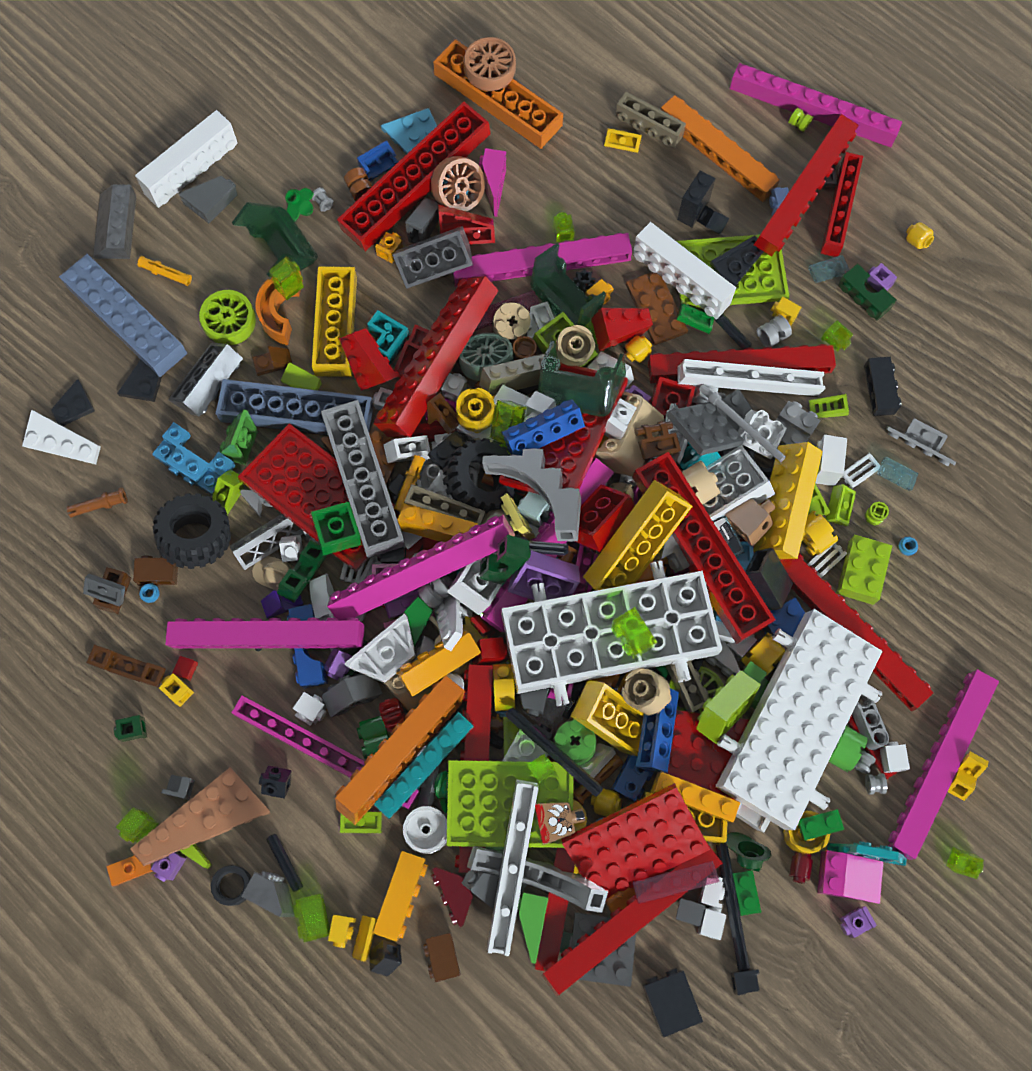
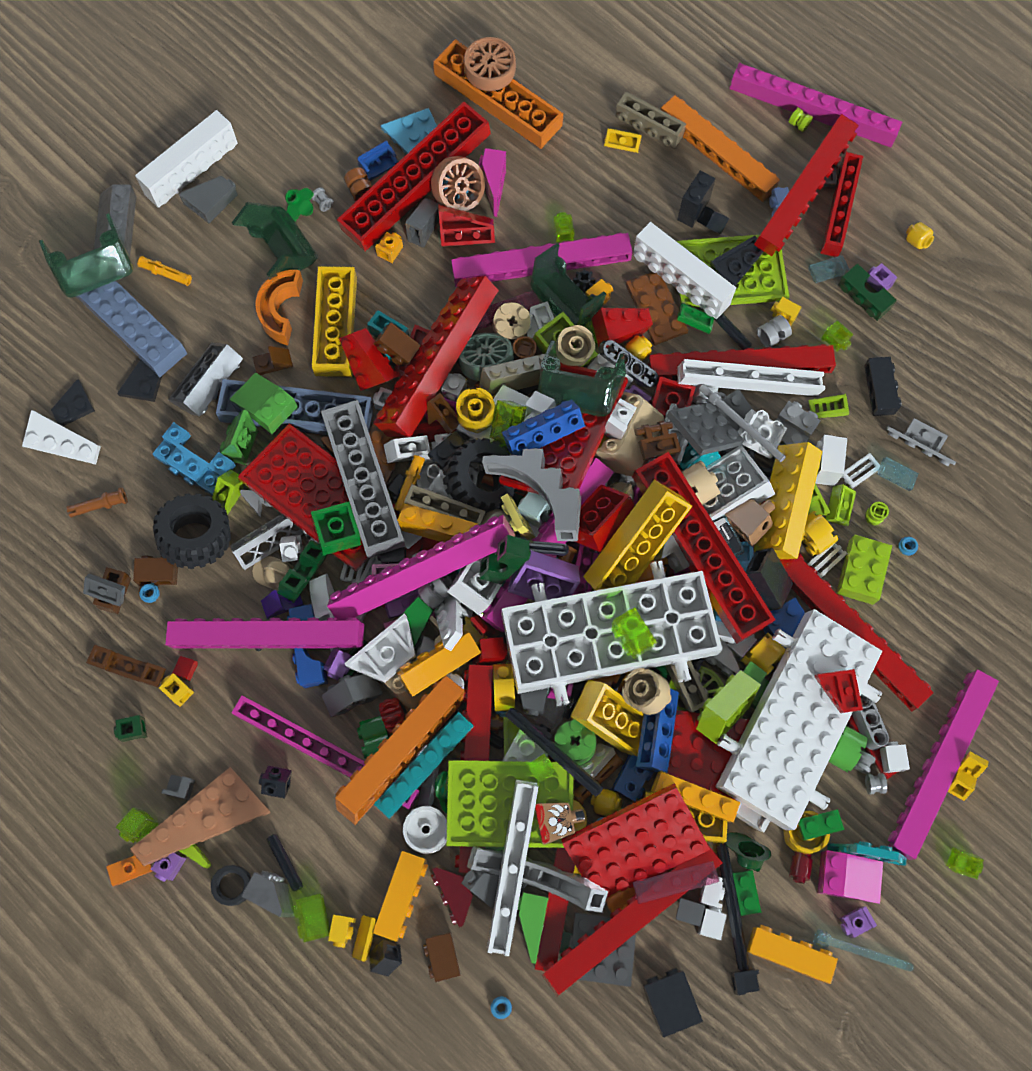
lime piece [199,290,256,346] -> none
clear neon green brick [269,257,304,300] -> none
lime slope [281,362,322,391] -> none
white brick [293,692,327,726] -> none
lime plate [340,812,382,833] -> none
flat silver slope [393,226,473,289] -> none
none -> clear green windscreen [39,213,133,298]
none -> bright green slope [230,373,297,434]
none -> reddish brown brick [373,323,421,366]
none -> dark azure plate [491,996,512,1019]
none -> black beam [599,340,658,387]
none -> light orange brick [747,925,838,984]
none -> clear light blue piece [814,929,914,971]
none -> red wing [815,669,863,714]

